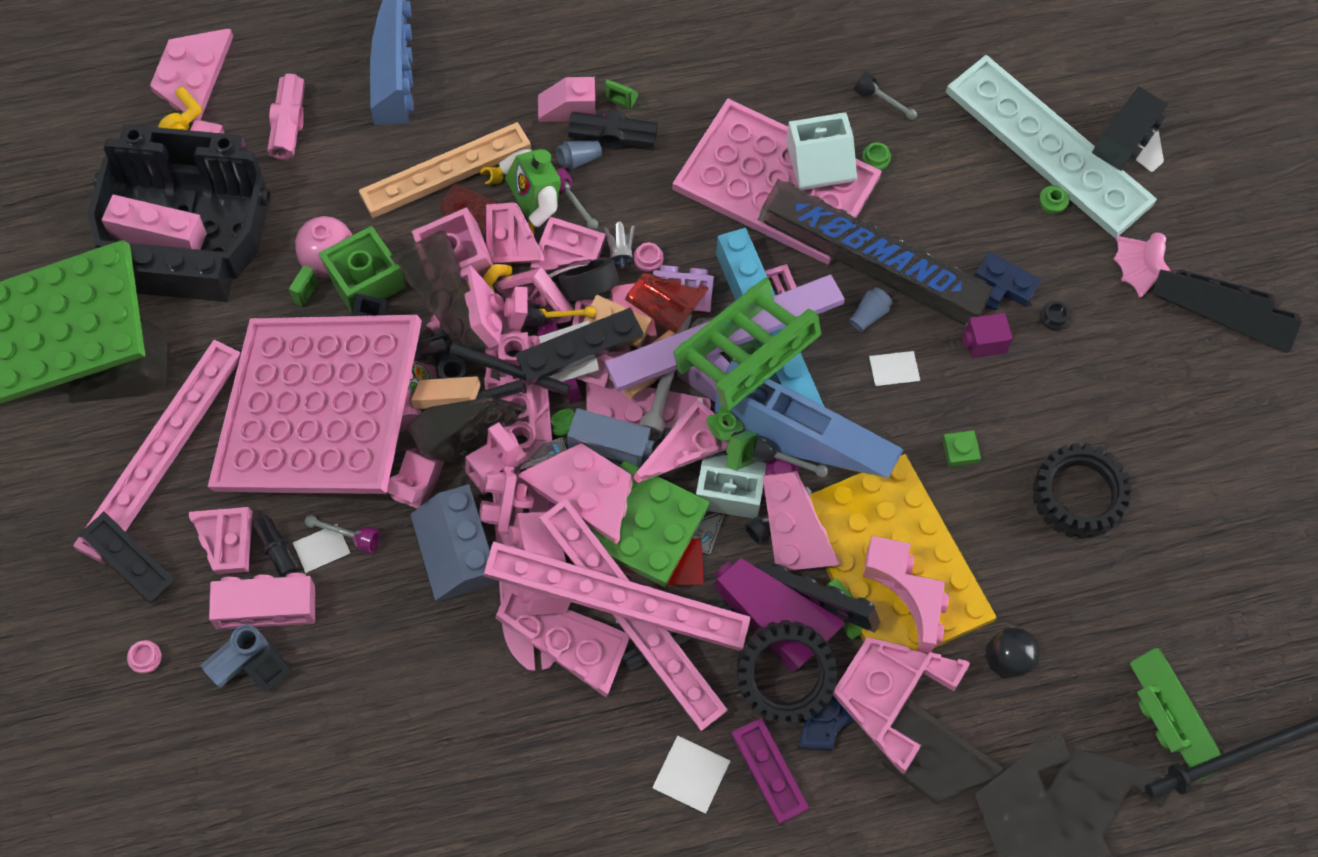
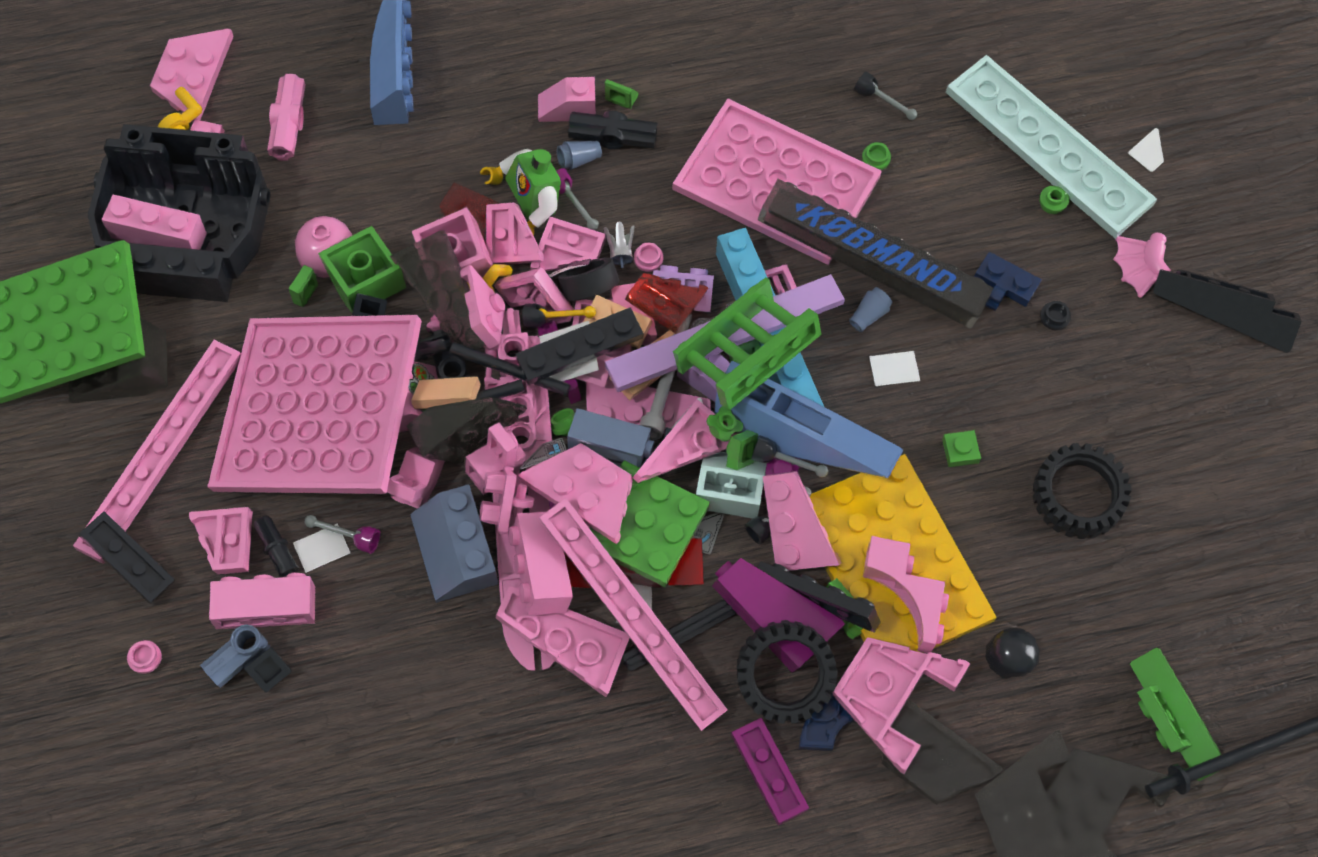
light nougat plate [359,122,531,219] -> none
bright pink plate [483,541,750,651] -> none
bright pink plate [504,286,528,330] -> none
white sticker [652,736,730,814] -> none
light aqua slope [786,112,857,190] -> none
magenta brick [962,313,1013,358] -> none
black brick [1092,86,1168,171] -> none

